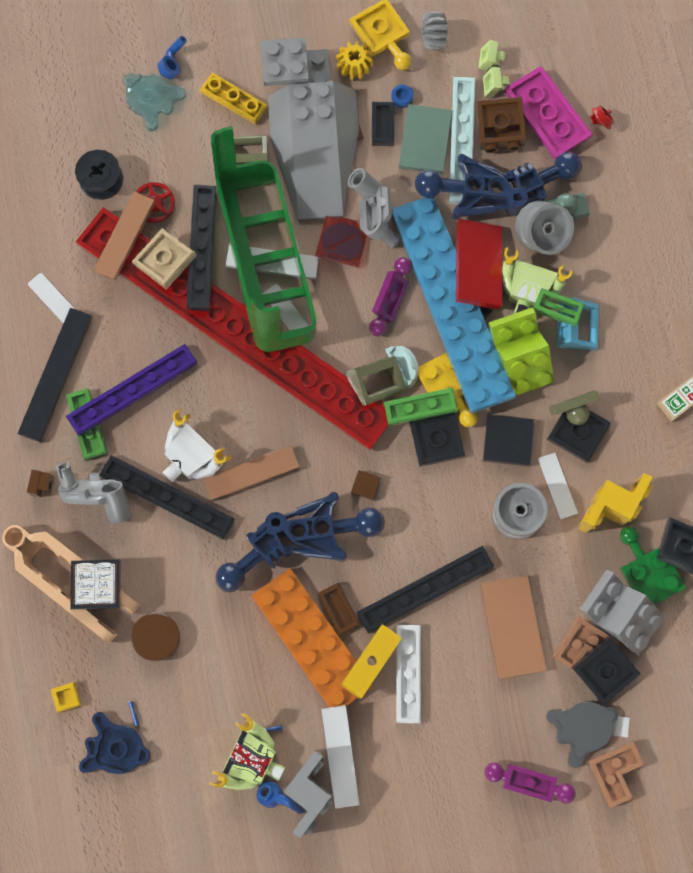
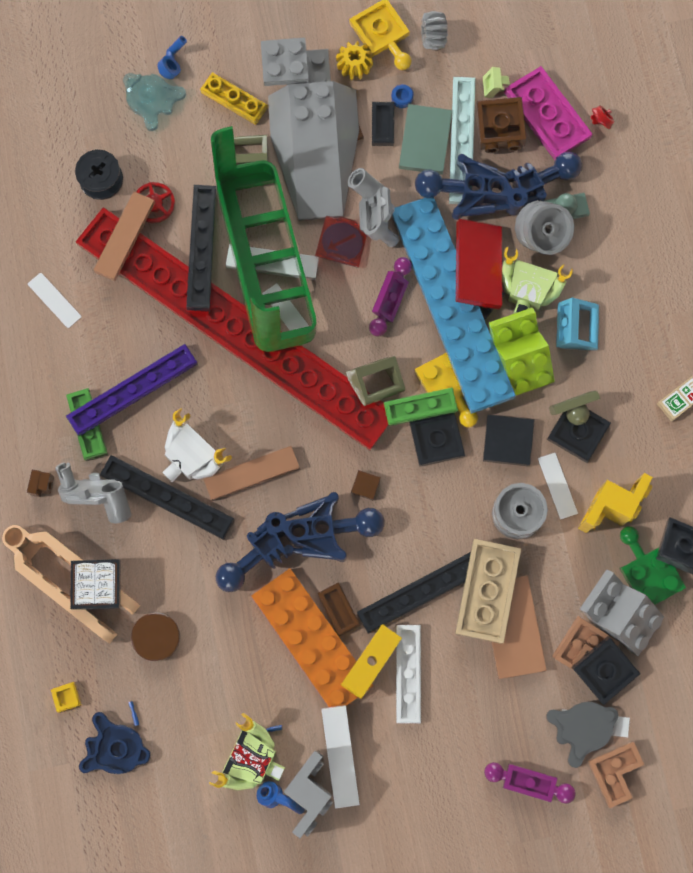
black tile [17,308,93,443] -> none
tan tile [132,229,197,289] -> none
light aqua plate [385,346,418,389] -> none
yellowish green tile [478,40,506,71] -> none
bright green tile [533,288,585,327] -> none
none -> tan plate [455,539,521,644]

